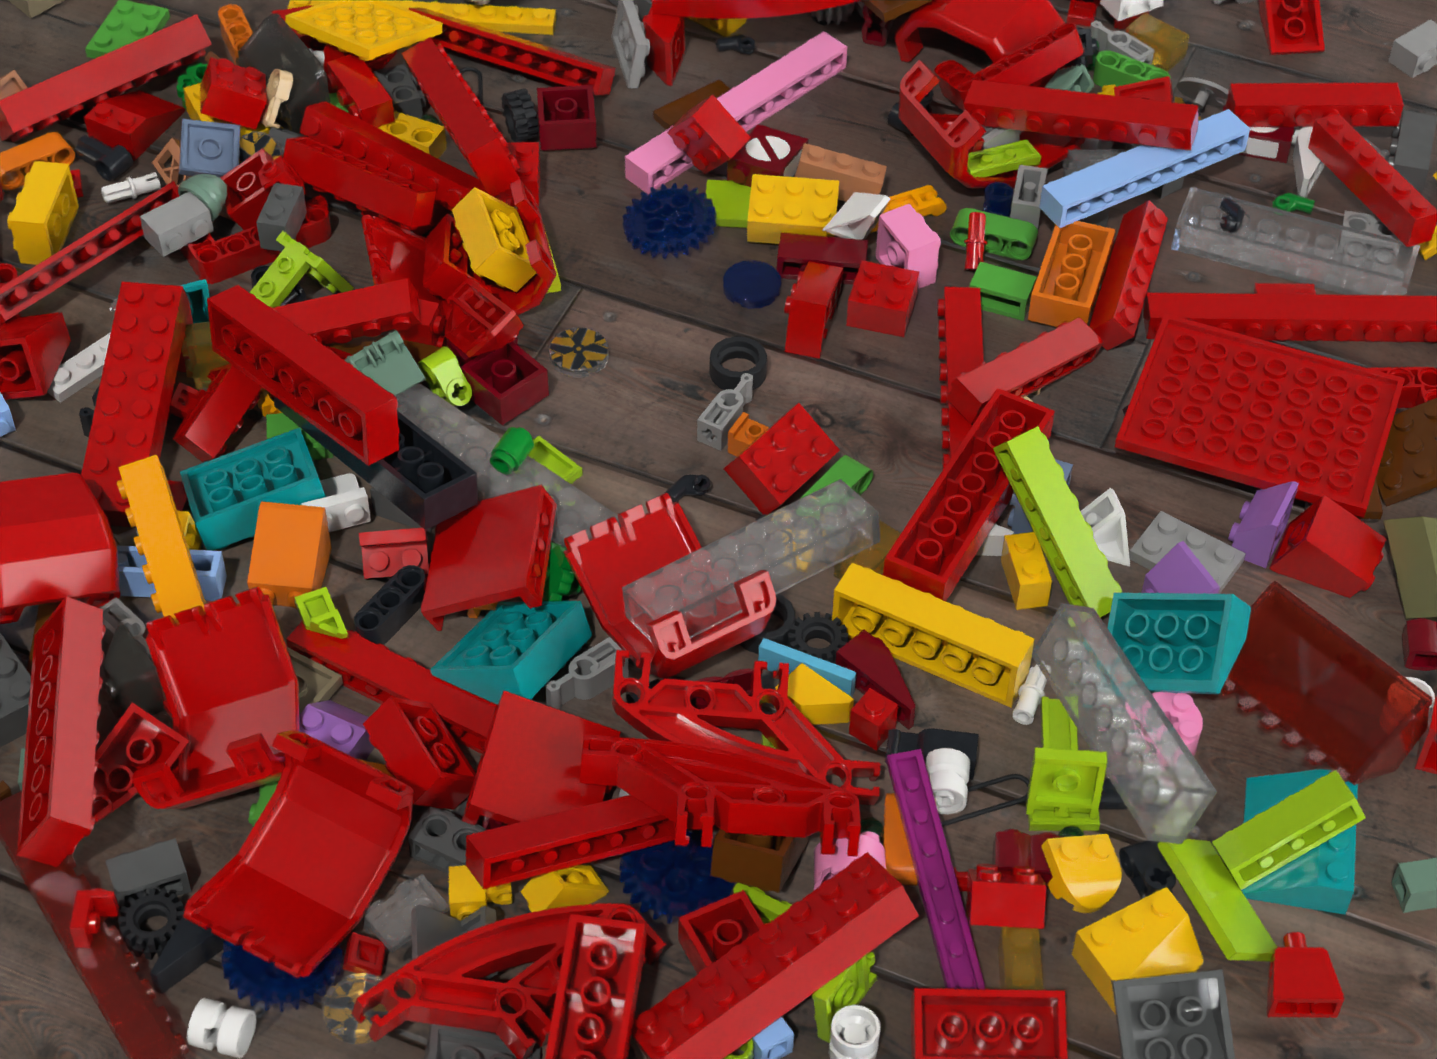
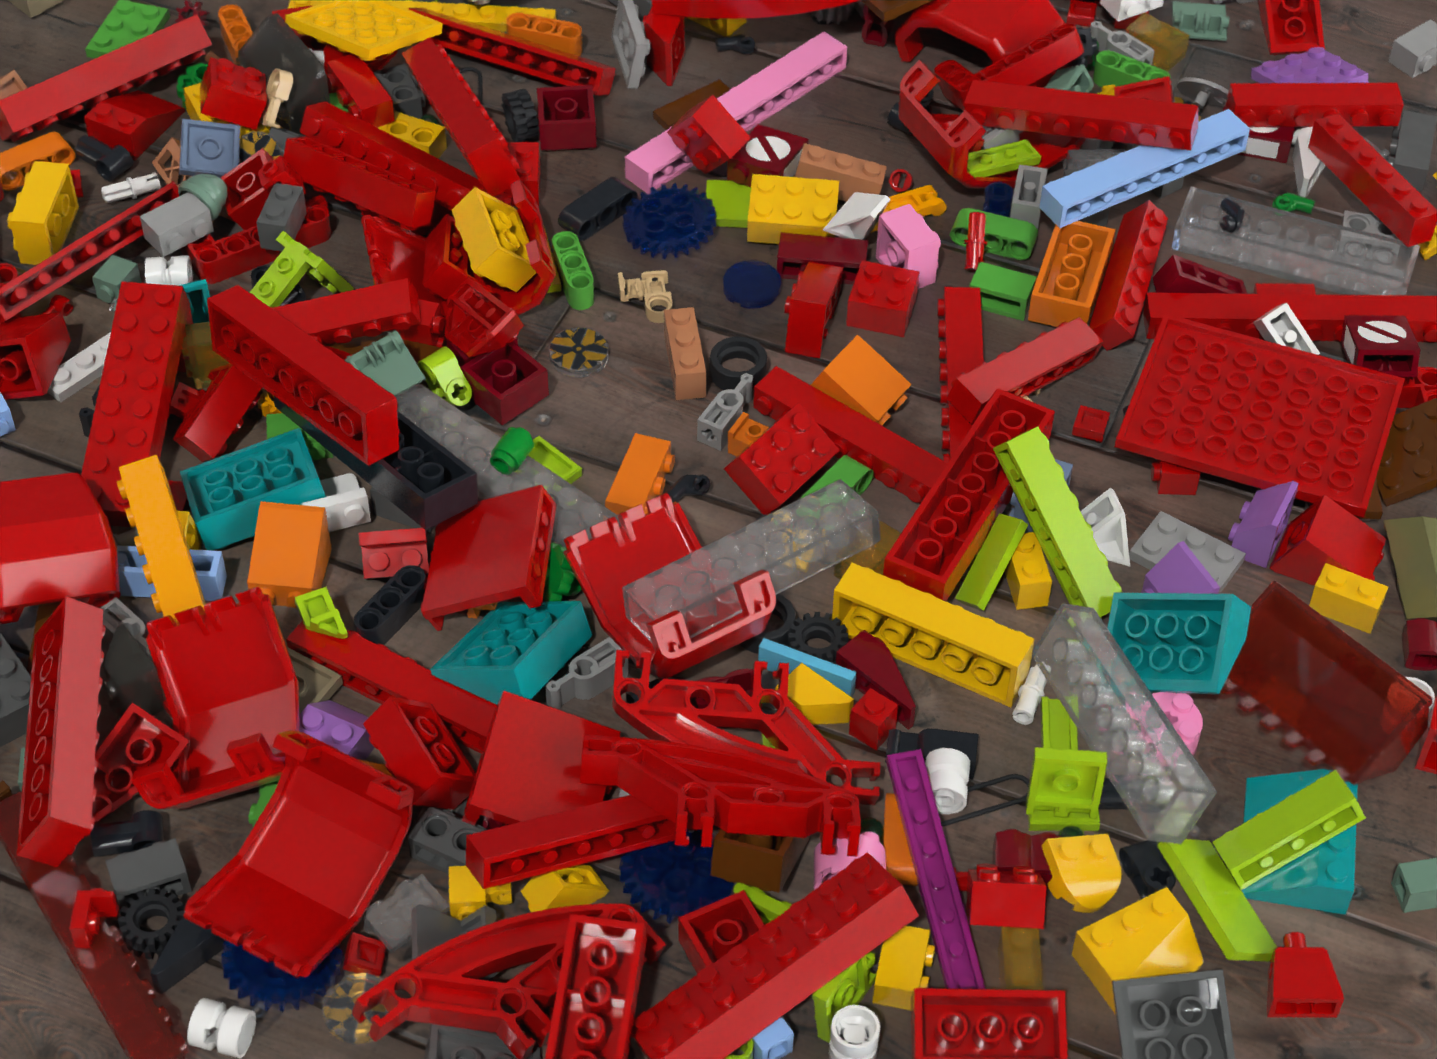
none -> red hand [39,294,73,316]
none -> black piece [90,810,163,857]
none -> sand green brick [92,255,142,305]
none -> white wheel [145,256,193,286]
none -> dark red gear [175,0,210,26]
none -> orange beam [506,13,583,56]
none -> bright green beam [552,231,594,310]
none -> black beam [558,177,638,241]
none -> orange brick [605,433,675,525]
none -> tan piece [618,270,672,323]
none -> nougat brick [664,307,706,400]
none -> red brick [753,366,947,504]
none -> orange slope [811,334,912,425]
none -> yellow brick [872,926,935,1011]
none -> red hinge [889,169,913,192]
none -> lime tile [955,513,1028,611]
none -> red plate [1072,405,1110,442]
none -> red brick [1151,460,1200,495]
none -> dark red slope [1152,254,1247,294]
none -> sand green hinge [1172,1,1229,41]
none -> medium lavender plate [1251,47,1368,83]
none -> white brick [1253,303,1320,355]
none -> yellow brick [1308,563,1388,634]
none -> dark red brick [1341,315,1421,377]

